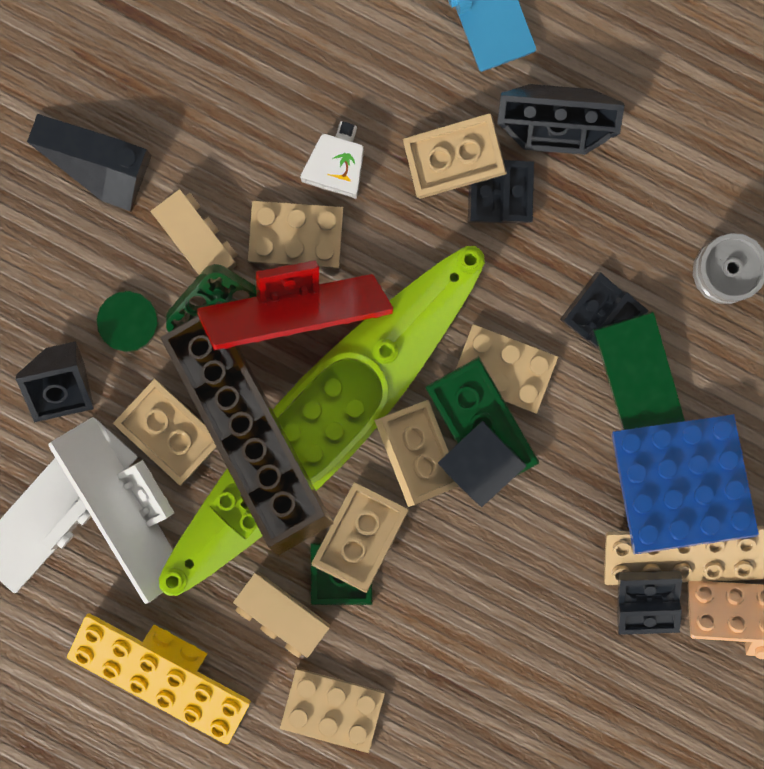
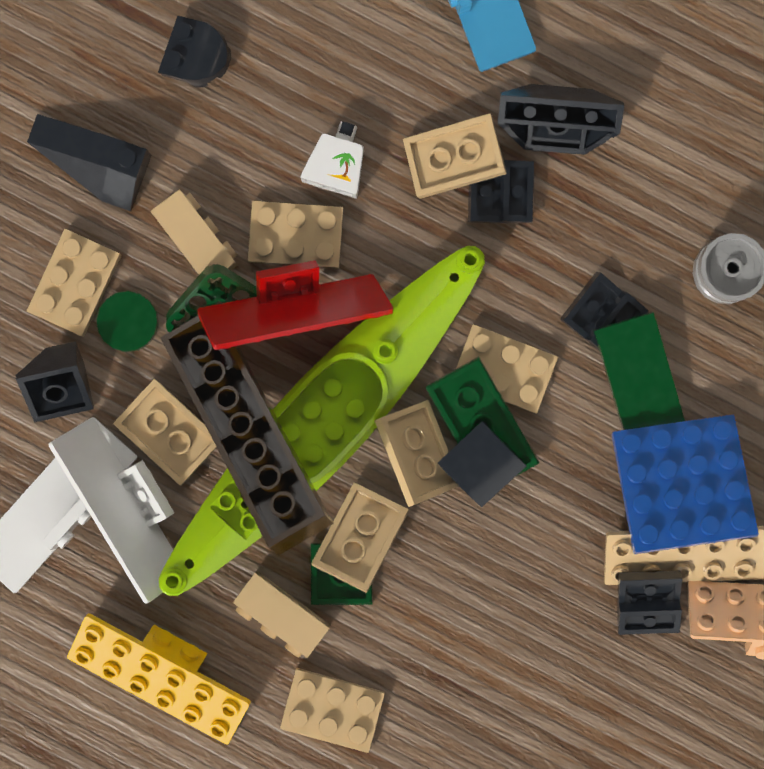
none -> tan plate [27,229,122,337]
none -> black slope [158,16,231,87]

